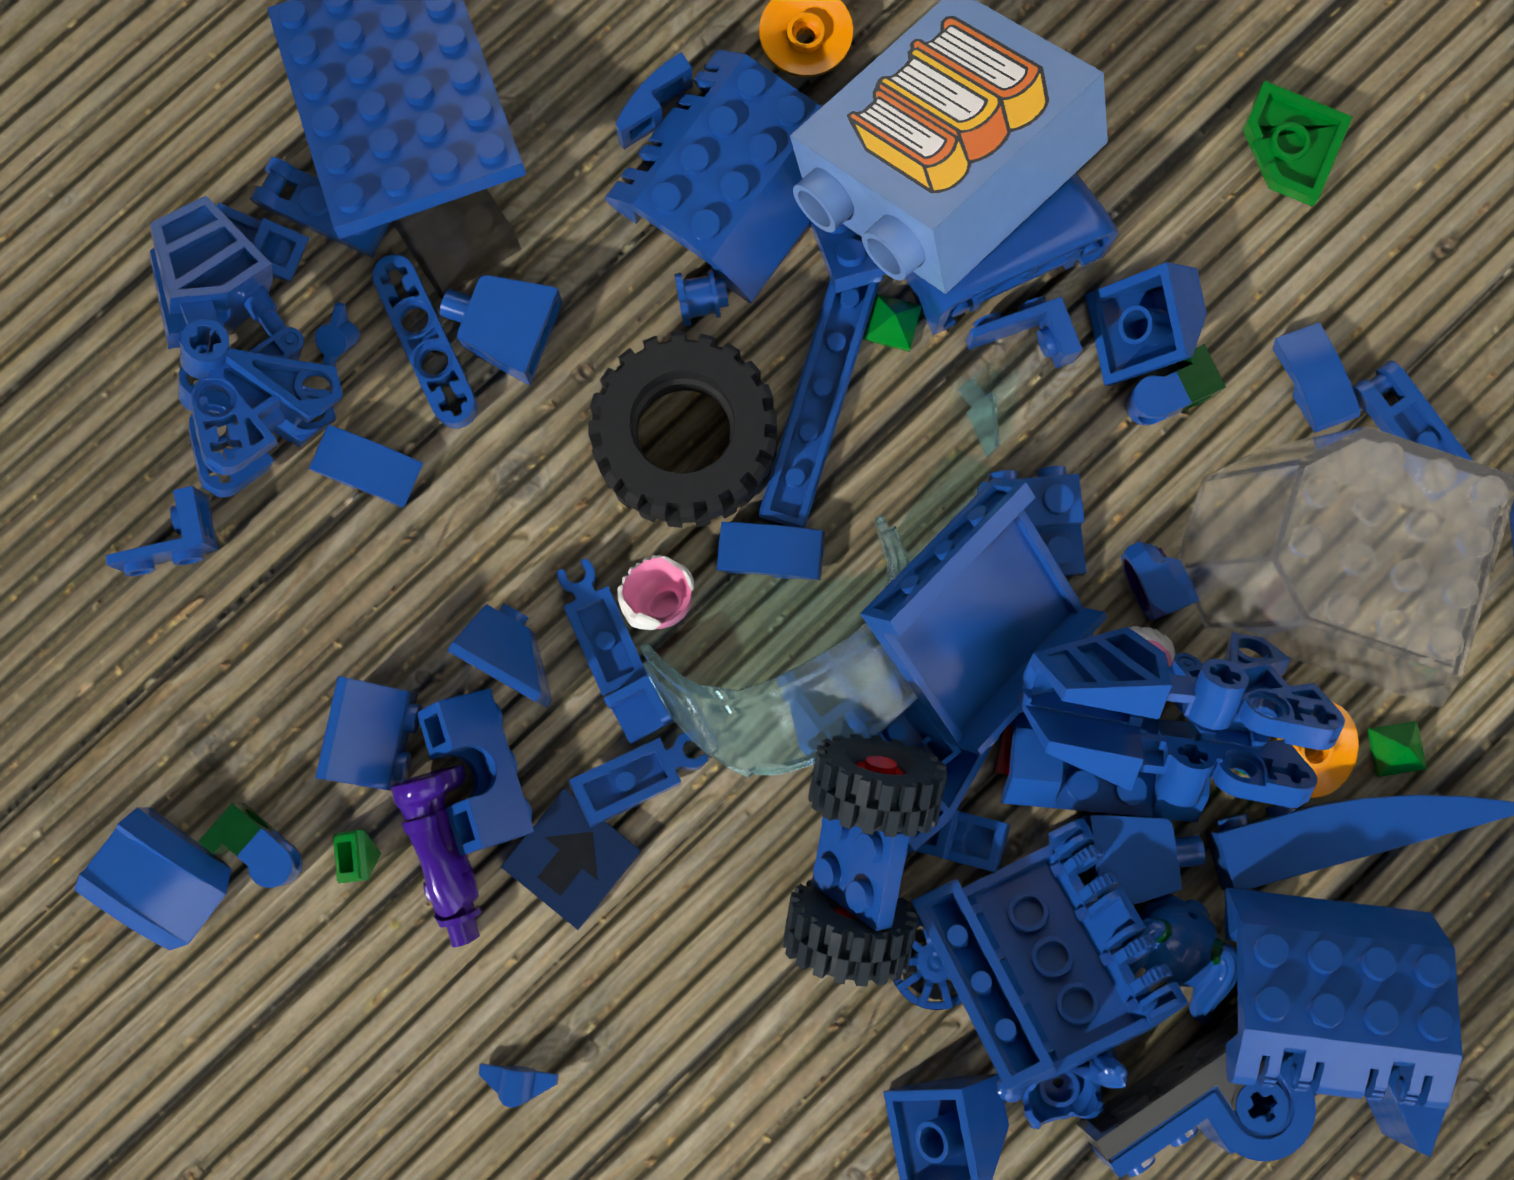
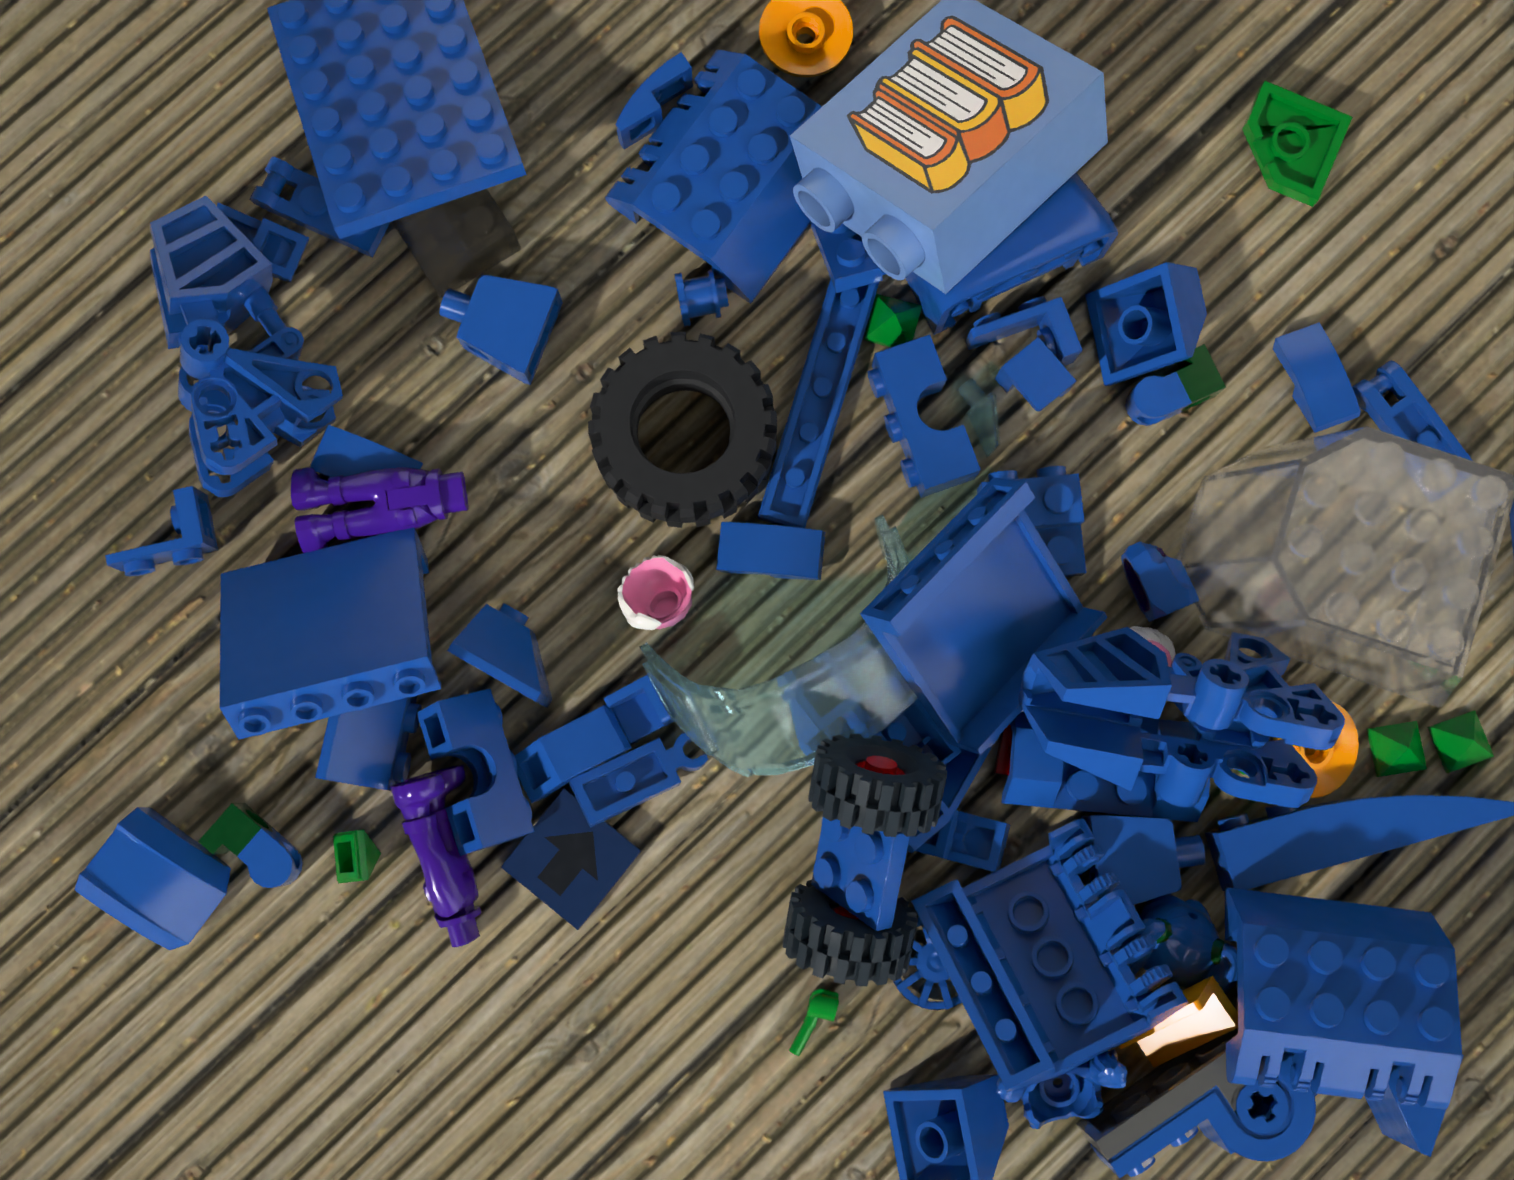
blue piece [315,302,360,366] -> none
blue beam [372,254,478,429] -> none
blue piece [479,1063,559,1108] -> none
blue plate [557,559,648,697] -> none
none -> blue panel [220,527,441,740]
none -> dark purple piece [291,467,469,553]
none -> blue slope [515,705,632,803]
none -> green hand [789,989,839,1056]
none -> blue arch [867,334,981,498]
none -> blue panel [995,337,1076,412]
none -> panel [1118,976,1238,1067]
none -> green slope [1427,710,1494,773]

